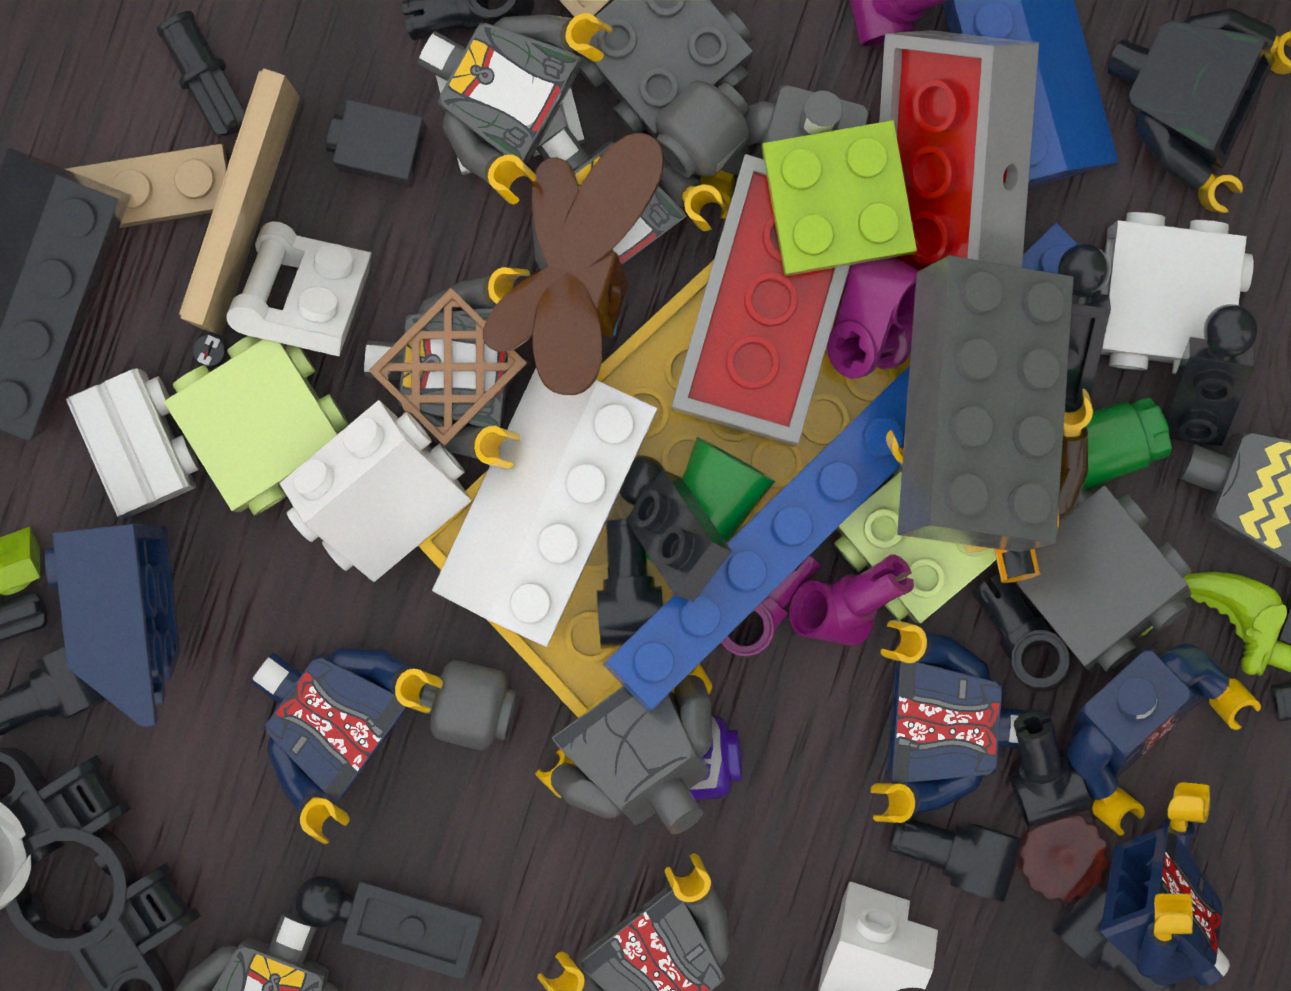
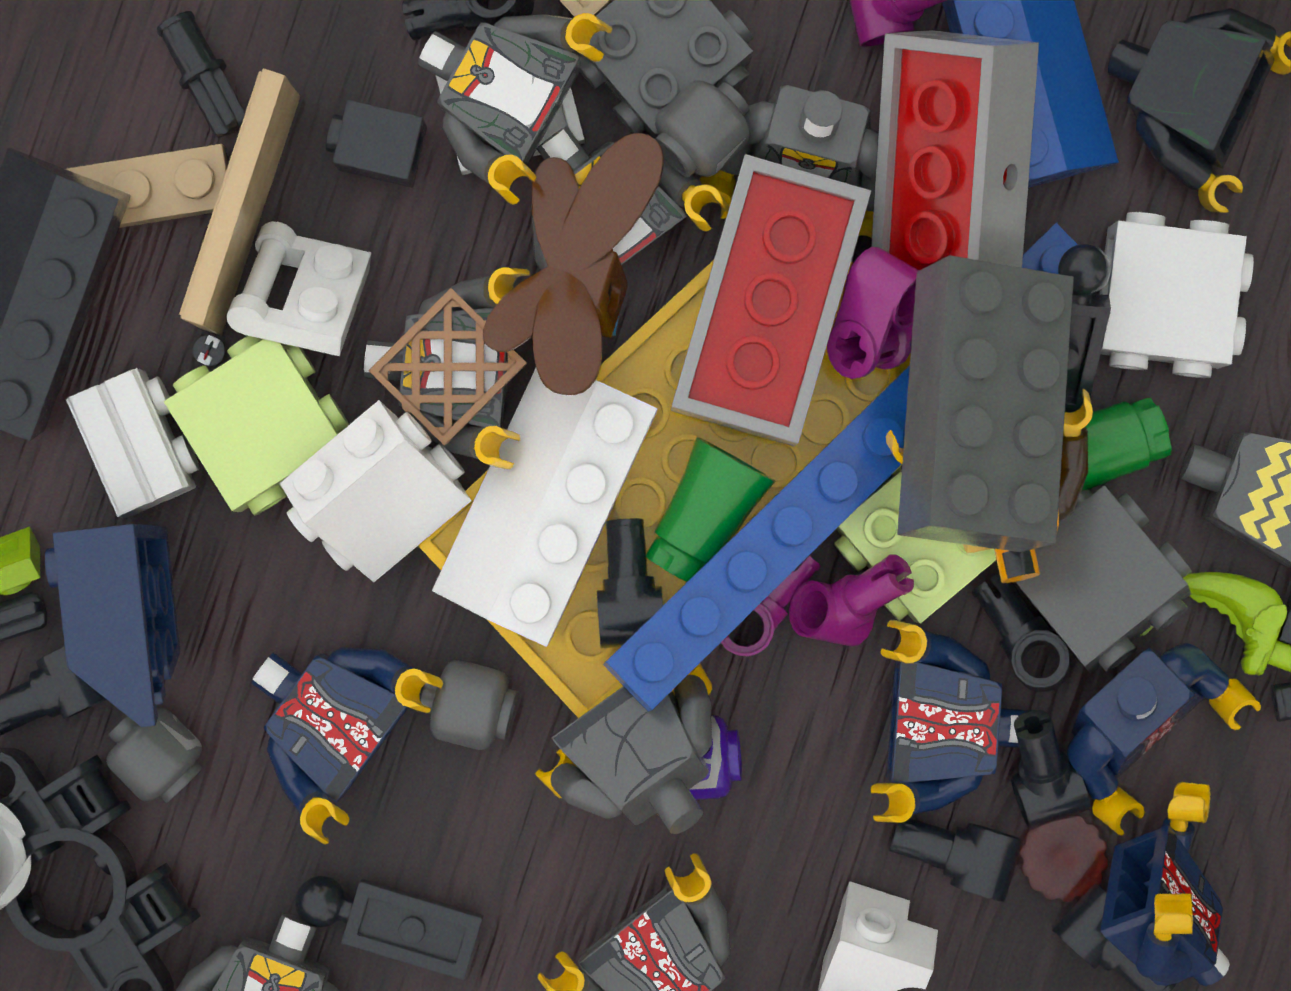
black plate [619,455,732,602] -> none
lime plate [762,120,917,276] -> none
black plate [1162,304,1257,446] -> none
none -> dark grey head [106,707,203,803]

